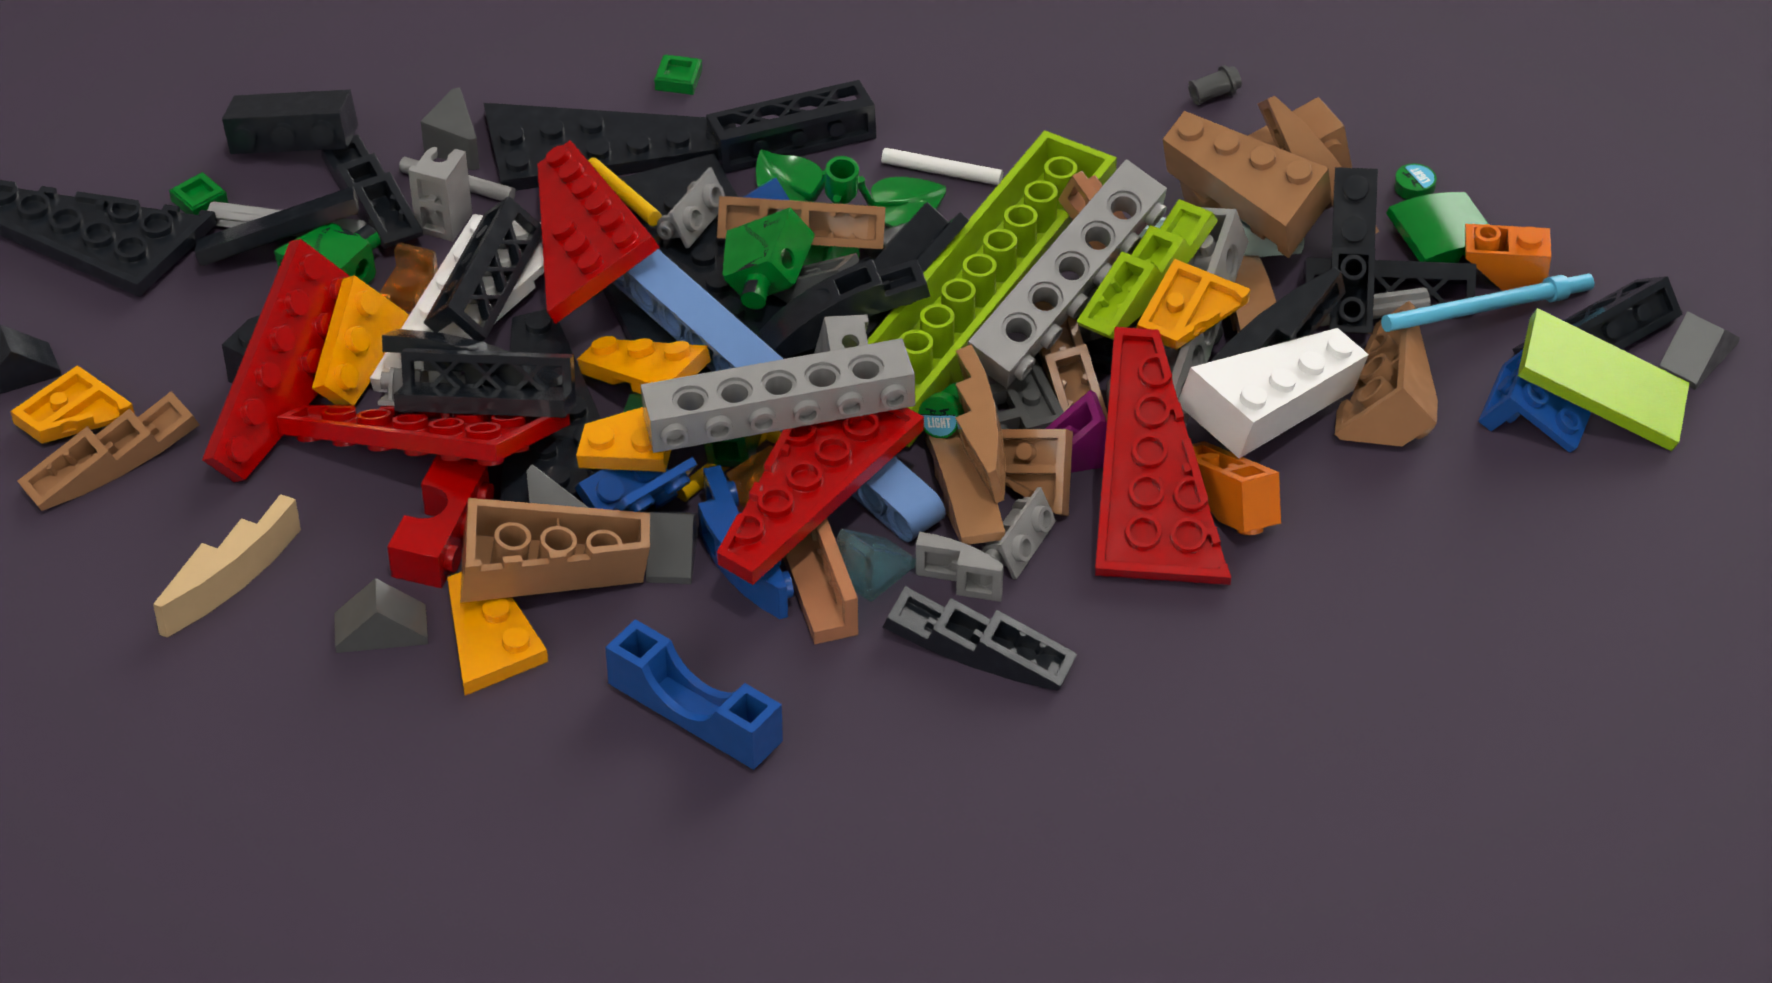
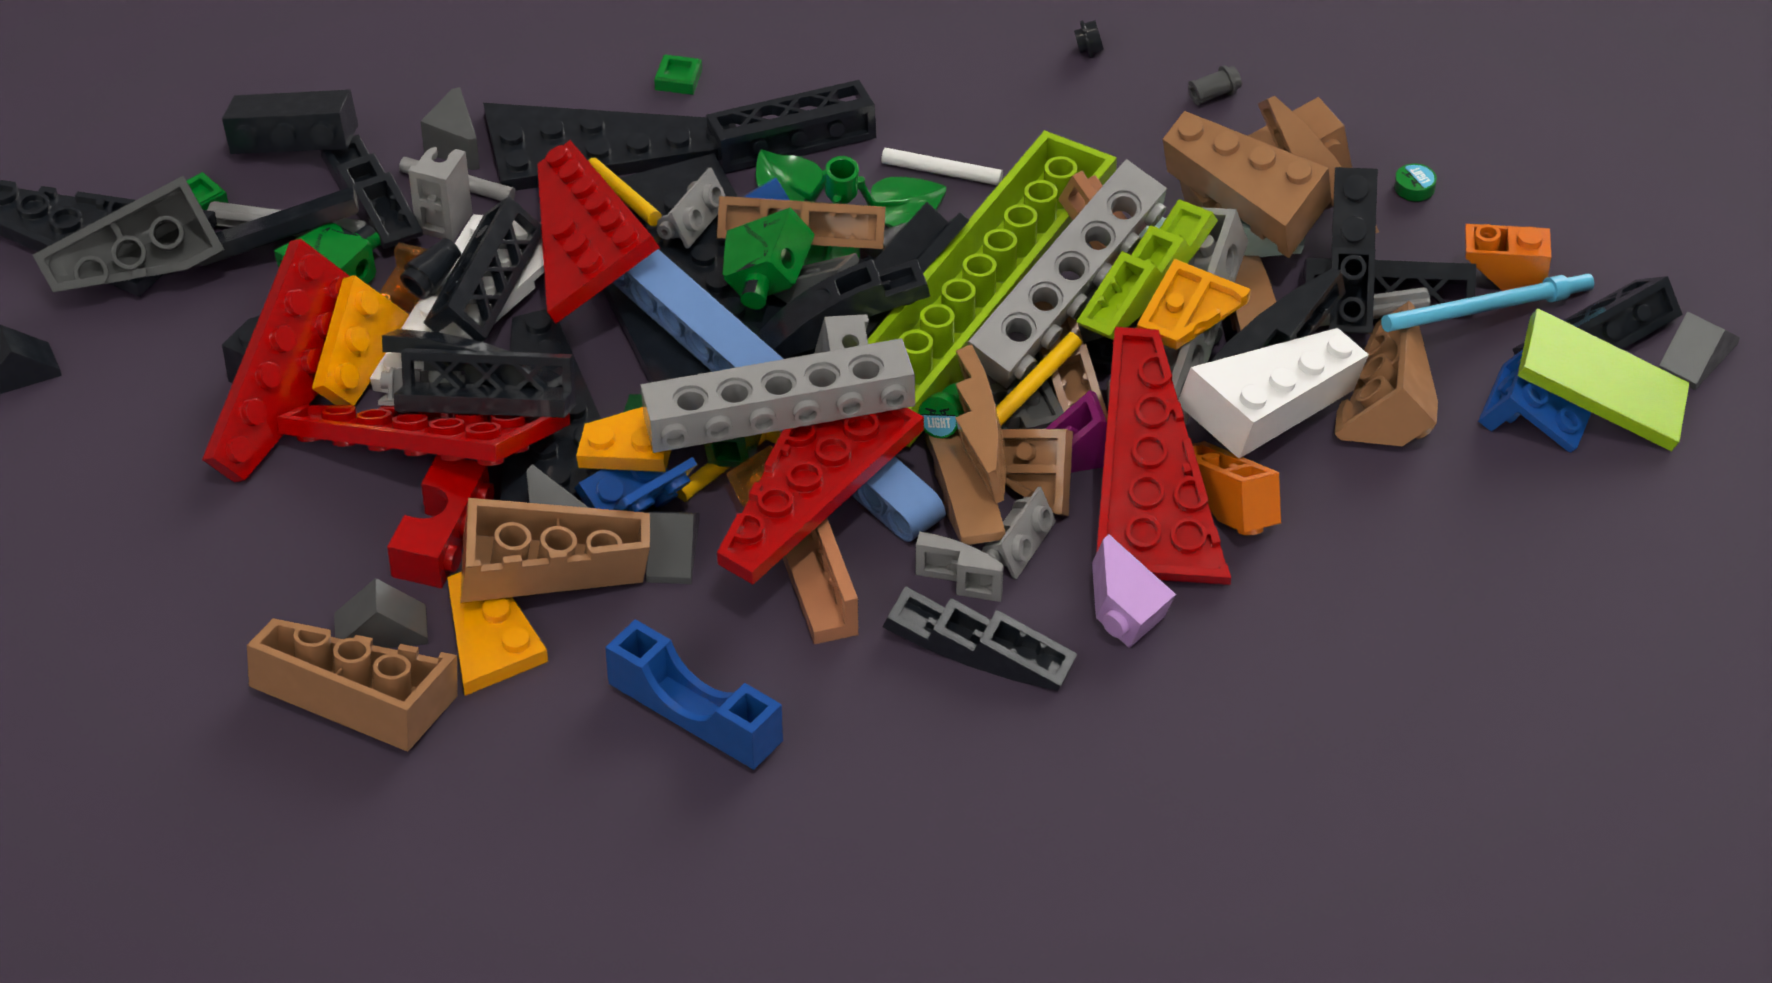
light orange wing [10,365,134,444] -> none
medium nougat slope [17,391,200,511] -> none
tan slope [153,494,301,638] -> none
light orange wing [577,336,711,394] -> none
blue slope [698,465,794,619] -> none
clear light blue slope [837,528,916,602] -> none
green slope [1386,192,1488,263] -> none
none -> dark grey wedge [33,176,224,293]
none -> medium nougat wedge [247,618,458,752]
none -> black cone [400,238,461,299]
none -> yellow bar [996,332,1082,426]
none -> black plate [1074,20,1104,58]
none -> lavender slope [1092,534,1176,648]

